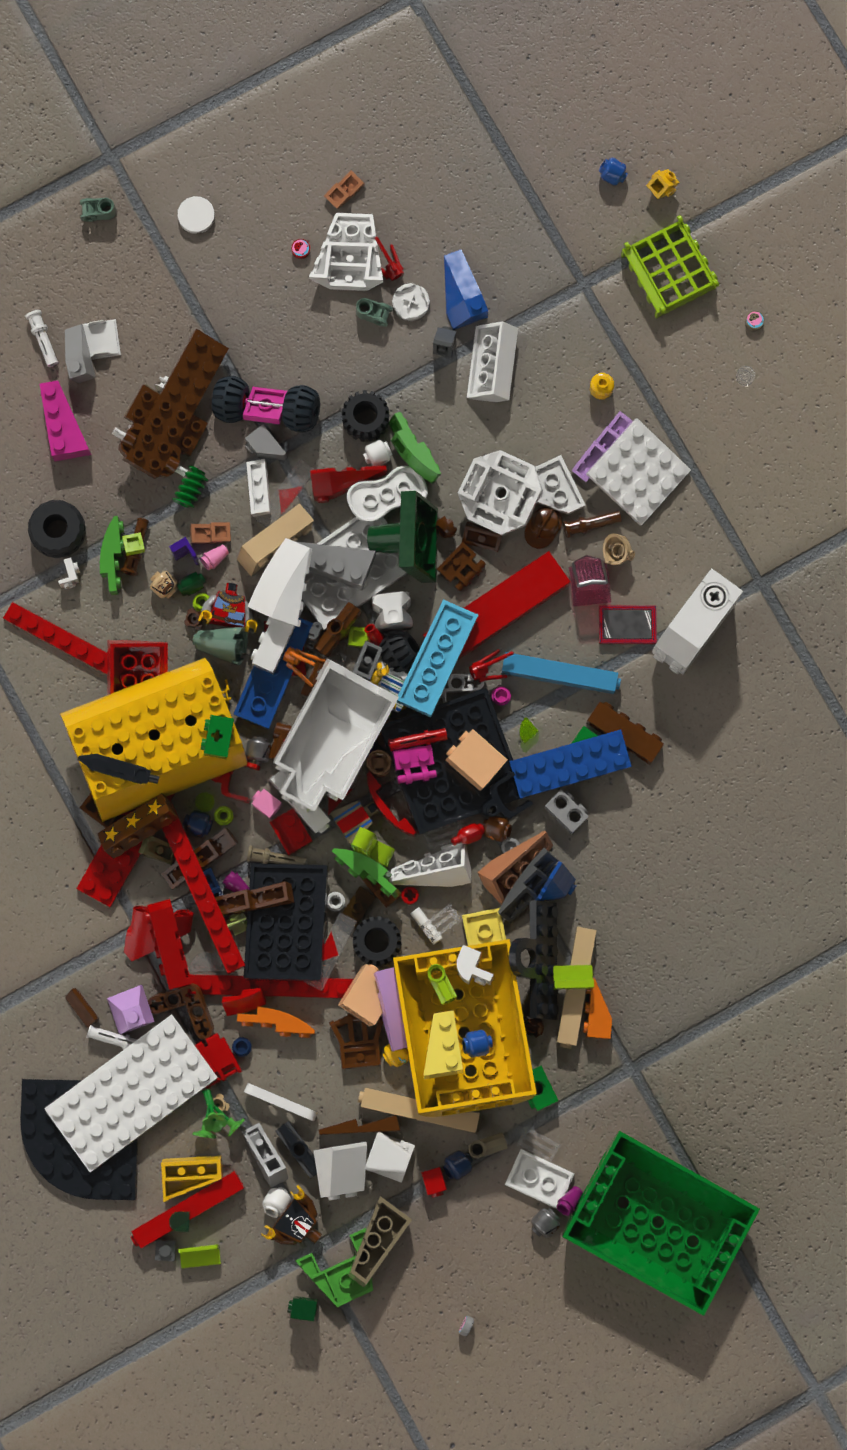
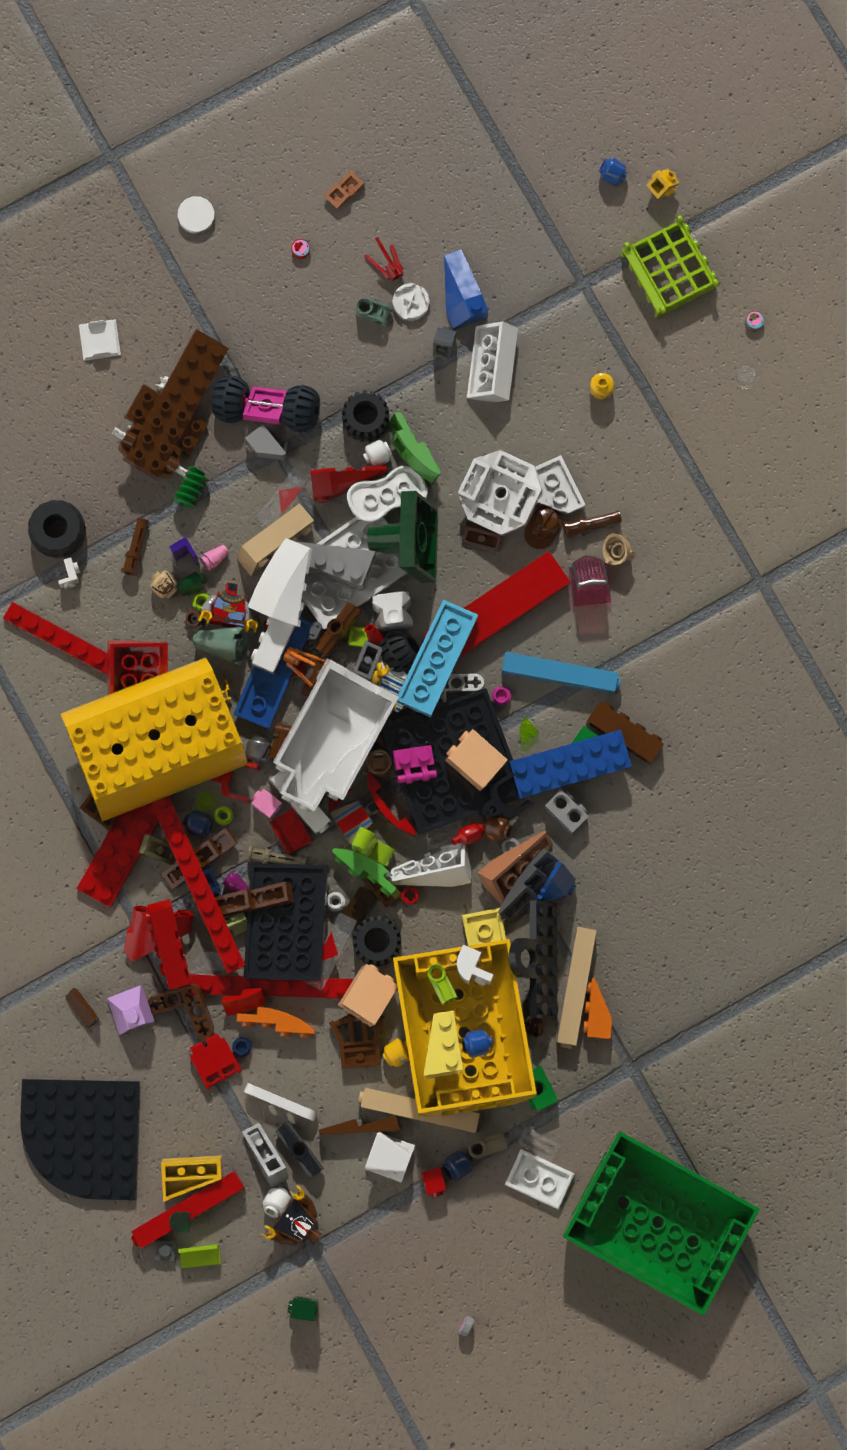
white pin [25,310,59,367] -> none
dark pink wedge [39,380,91,462] -> none
white plate [44,1014,218,1173] -> none
light grey slope [65,324,96,383] -> none
black piece [78,754,160,784] -> none
sand green piece [80,198,117,222] -> none
white pin [87,1025,137,1050] -> none
reddish brown brick [97,793,178,859] -> none
bright green slope [100,516,125,595] -> none
lime plate [122,532,145,556] -> none
nougat slope [190,522,231,544] -> none
bright green plant [192,1089,245,1139] -> none
green brick [200,715,234,759] -> none
tan plate [213,1094,230,1114] -> none
white plate [246,459,271,517] -> none
bright green wing [295,1228,373,1308] -> none
white wedge [309,213,383,291] -> none
white slope [313,1142,367,1201] -> none
dark tan wedge [348,1196,412,1287] -> none
lavender slope [374,967,408,1051] -> none
red pin [388,728,447,751] -> none
white piece [410,907,442,945] -> none
clear tile [420,904,462,942] -> none
reddish brown plate [436,516,457,538] -> none
reddish brown plate [437,542,486,592] -> none
red plant [469,649,514,683] -> none
flat silver head [531,1208,561,1238] -> none
lime panel [553,965,594,990] -> none
magenta cone [557,1186,583,1216] -> none
lavender slope [571,411,633,482] -> none
white plate [586,418,691,526] -> none
tile [599,605,657,644] -> none
white piece [652,568,743,675] -> none

